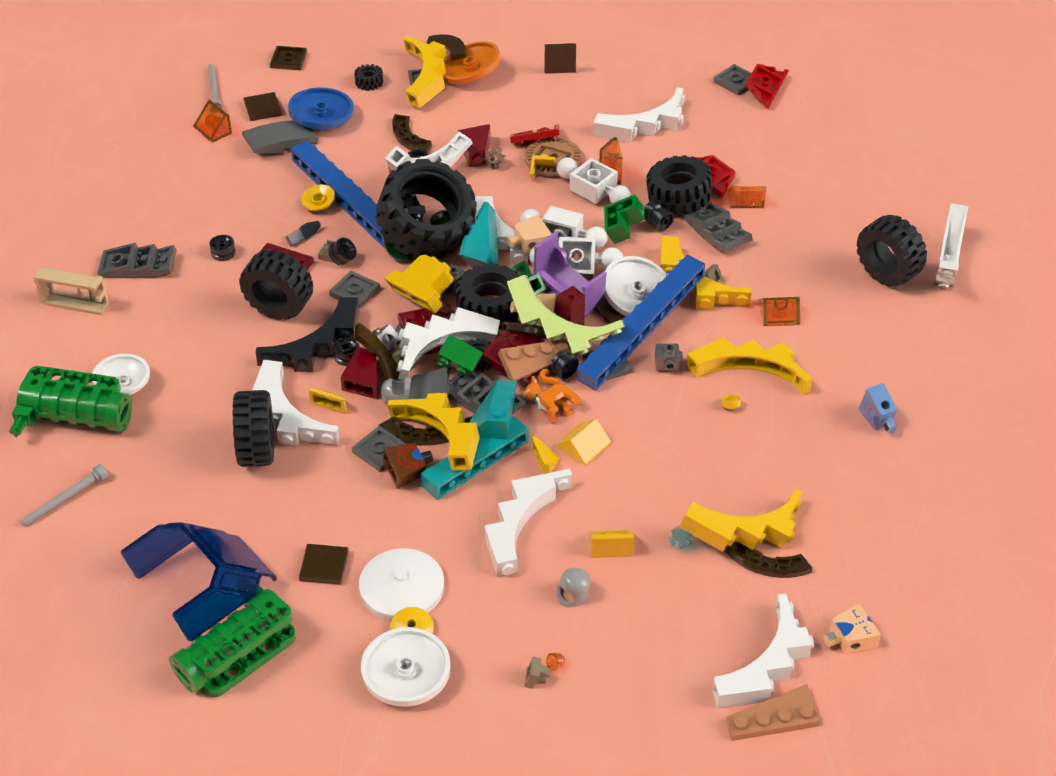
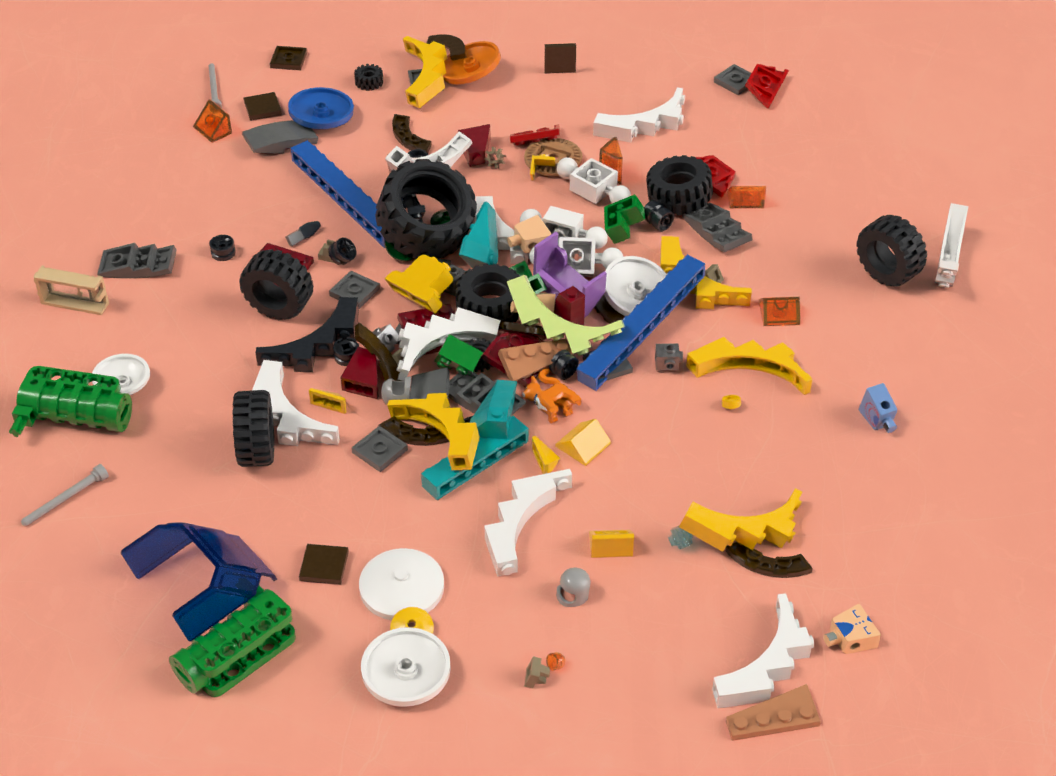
yellow dish [301,184,335,211] -> none
reddish brown torso [382,443,433,489] -> none

